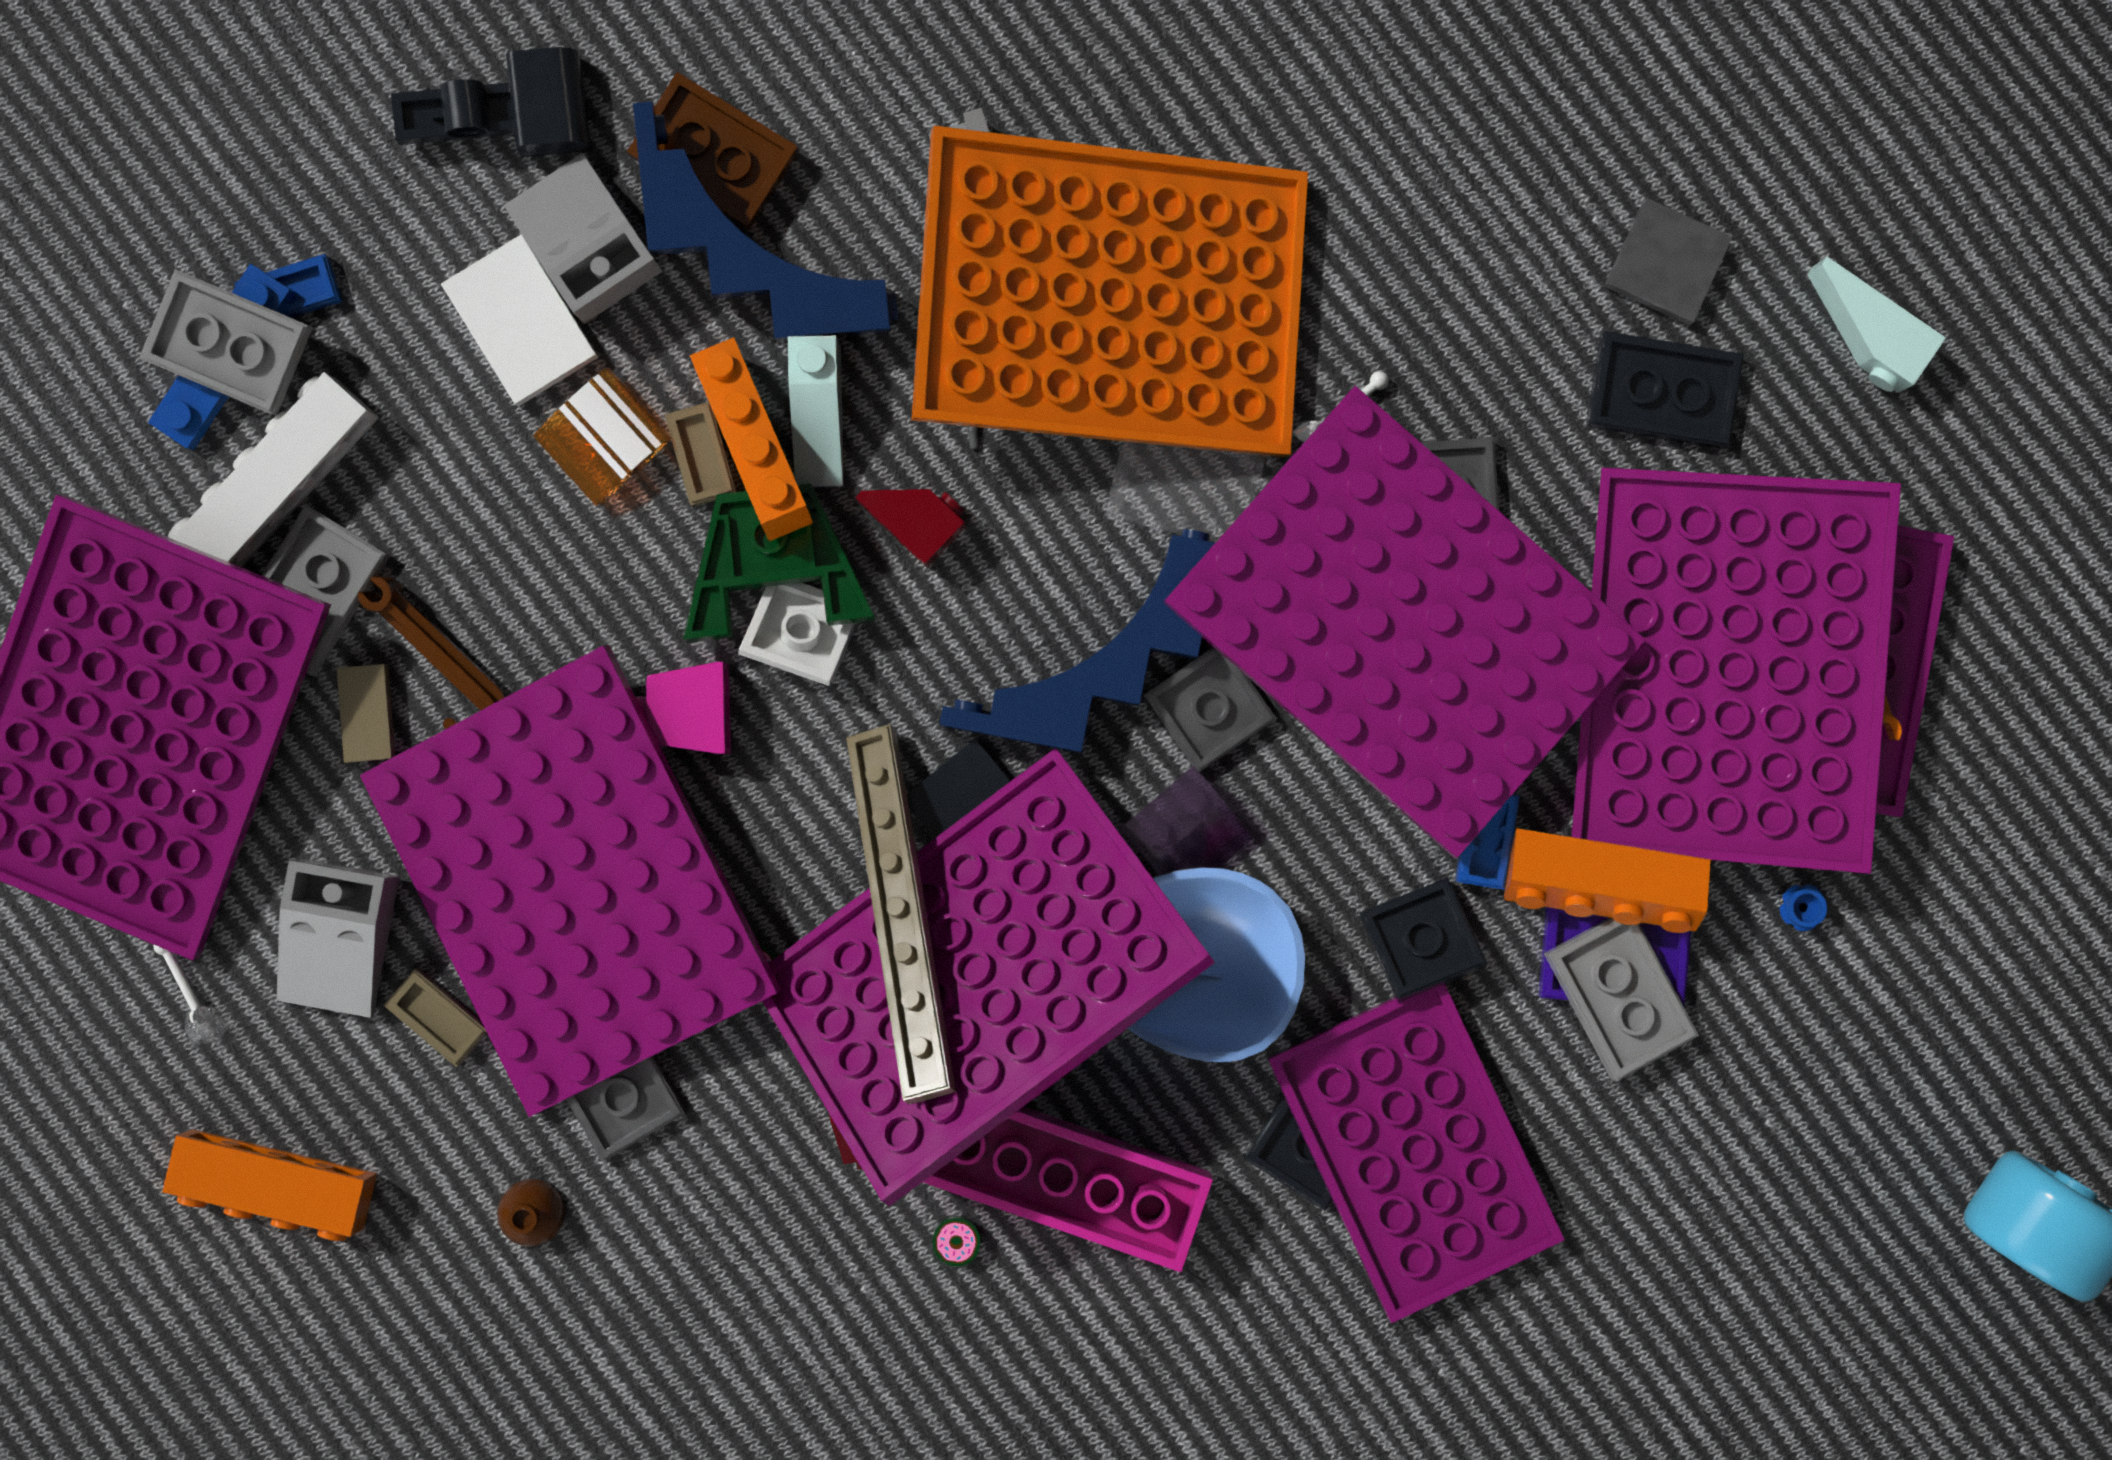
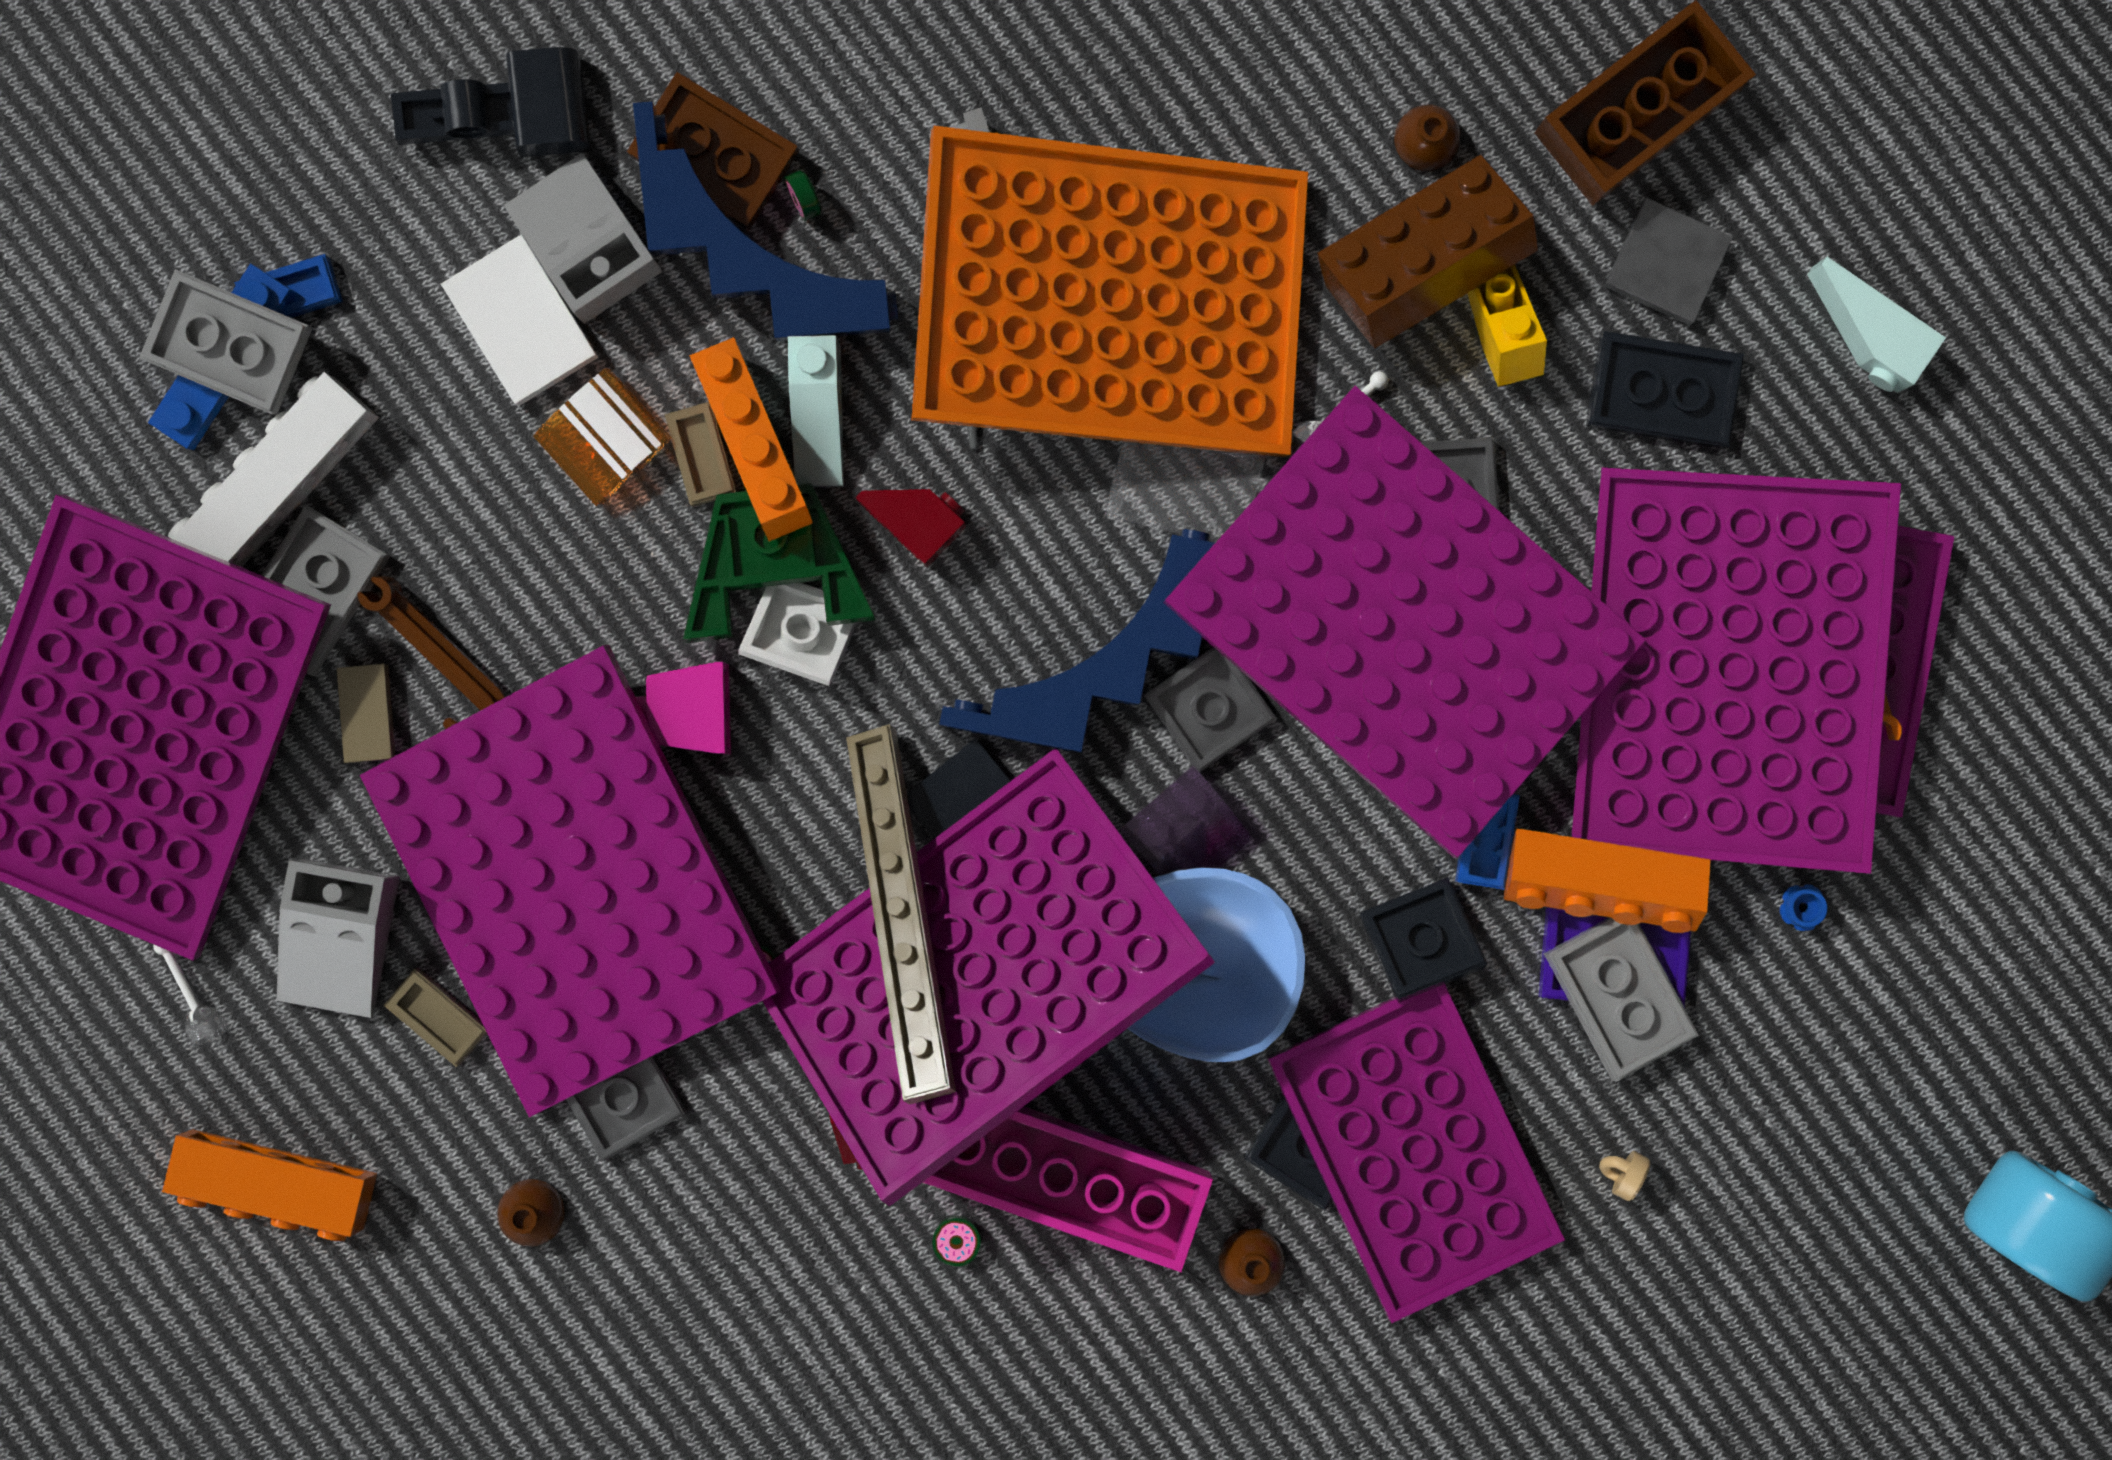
none -> dark green tile [784,171,822,221]
none -> reddish brown brick [1218,1228,1285,1296]
none -> reddish brown brick [1317,154,1538,349]
none -> reddish brown brick [1394,104,1461,171]
none -> yellow slope [1467,265,1547,387]
none -> reddish brown brick [1534,0,1756,206]
none -> tan tile [1599,1151,1651,1201]

